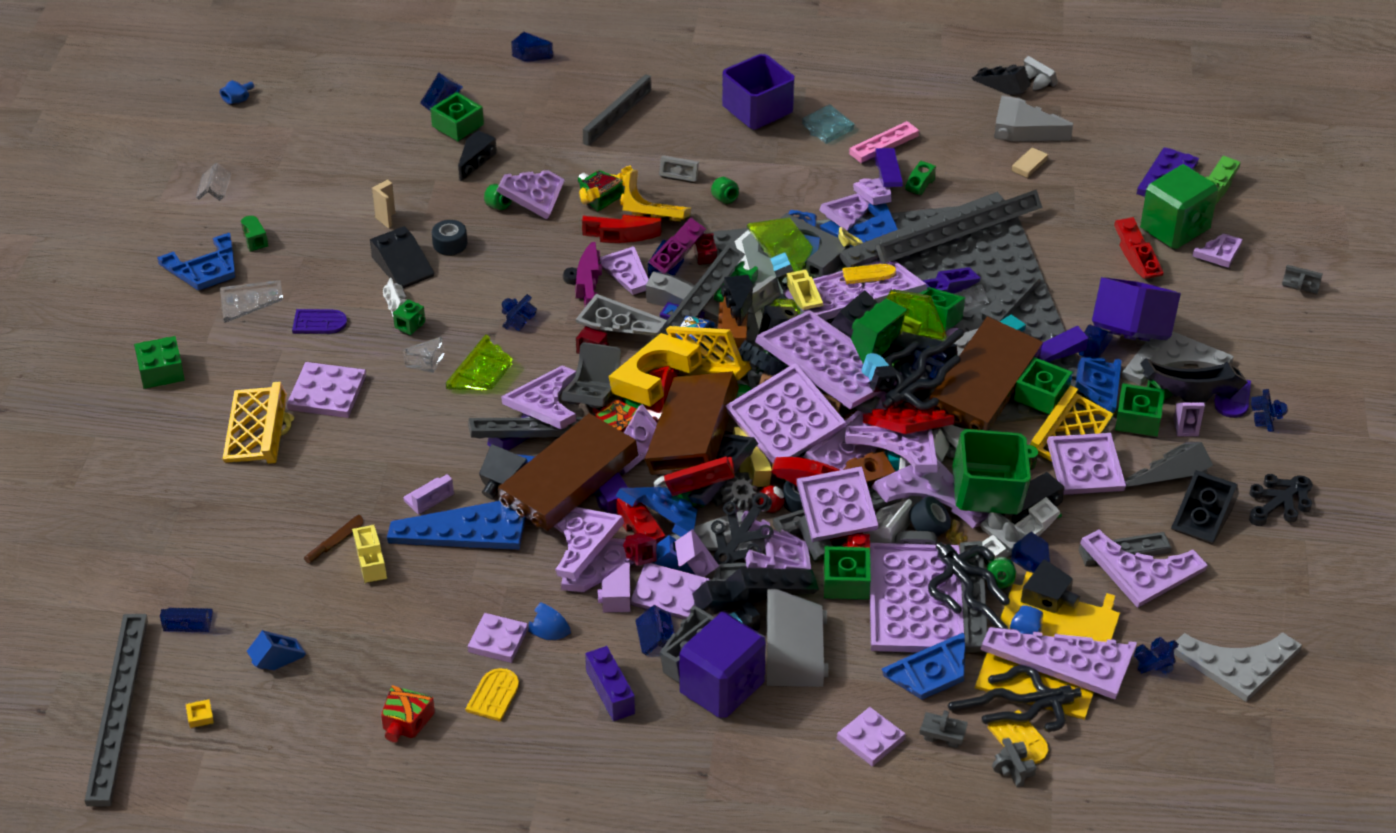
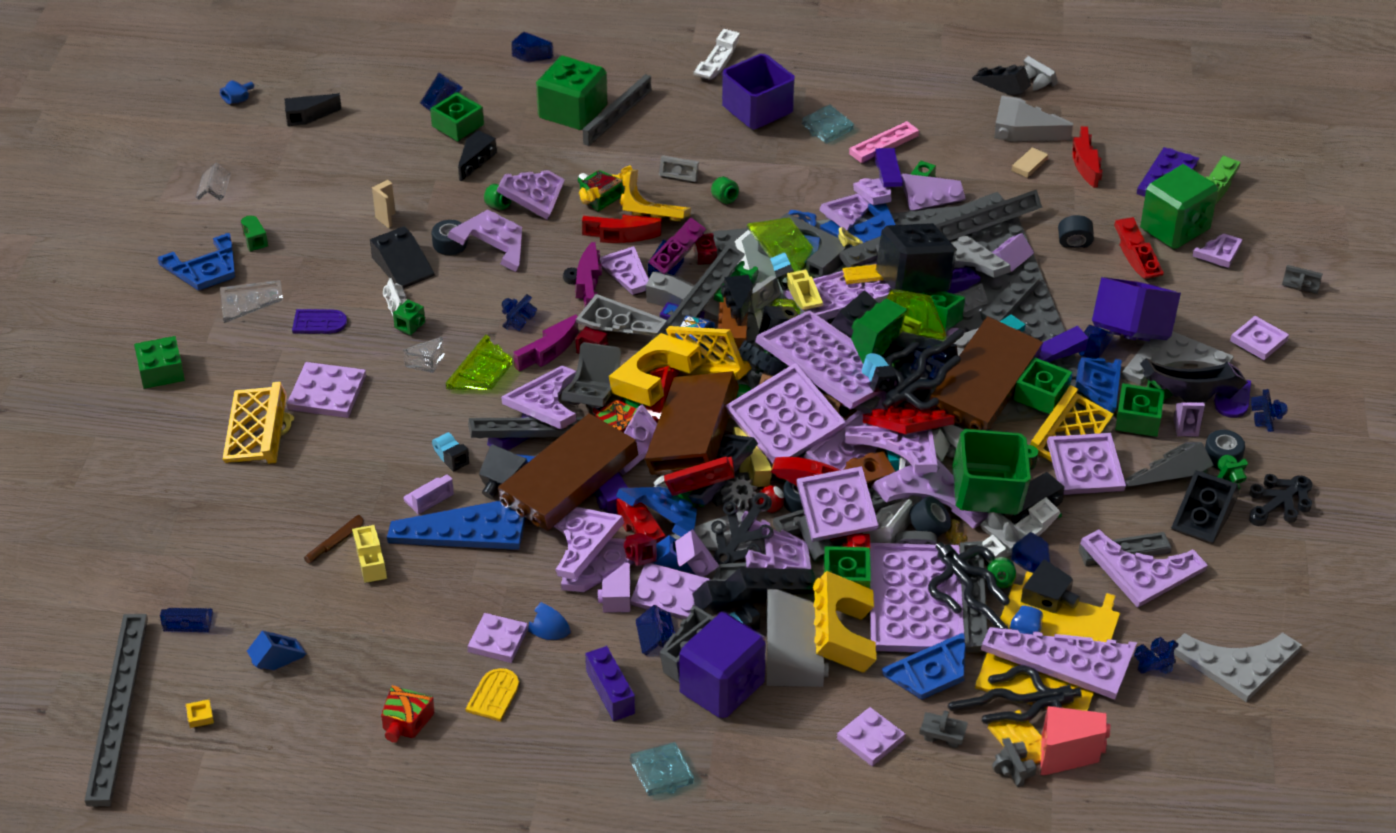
none -> black slope [284,93,342,126]
none -> leg [432,432,469,472]
none -> lavender wing [448,210,522,272]
none -> magenta slope [513,314,579,371]
none -> green plate [536,55,608,130]
none -> clear light blue plate [630,742,694,796]
none -> white slope [694,29,740,79]
none -> yellow arch [813,571,876,673]
none -> black plate [876,223,957,294]
none -> lavender wing [901,174,966,211]
none -> light grey plate [951,236,1011,278]
none -> lavender panel [992,233,1034,272]
none -> coral slope [1040,706,1110,775]
none -> black wheel [1058,215,1094,248]
none -> red slope [1072,126,1102,188]
none -> black wheel [1205,430,1245,469]
none -> green hips [1217,455,1248,490]
none -> lavender plate [1230,316,1289,360]

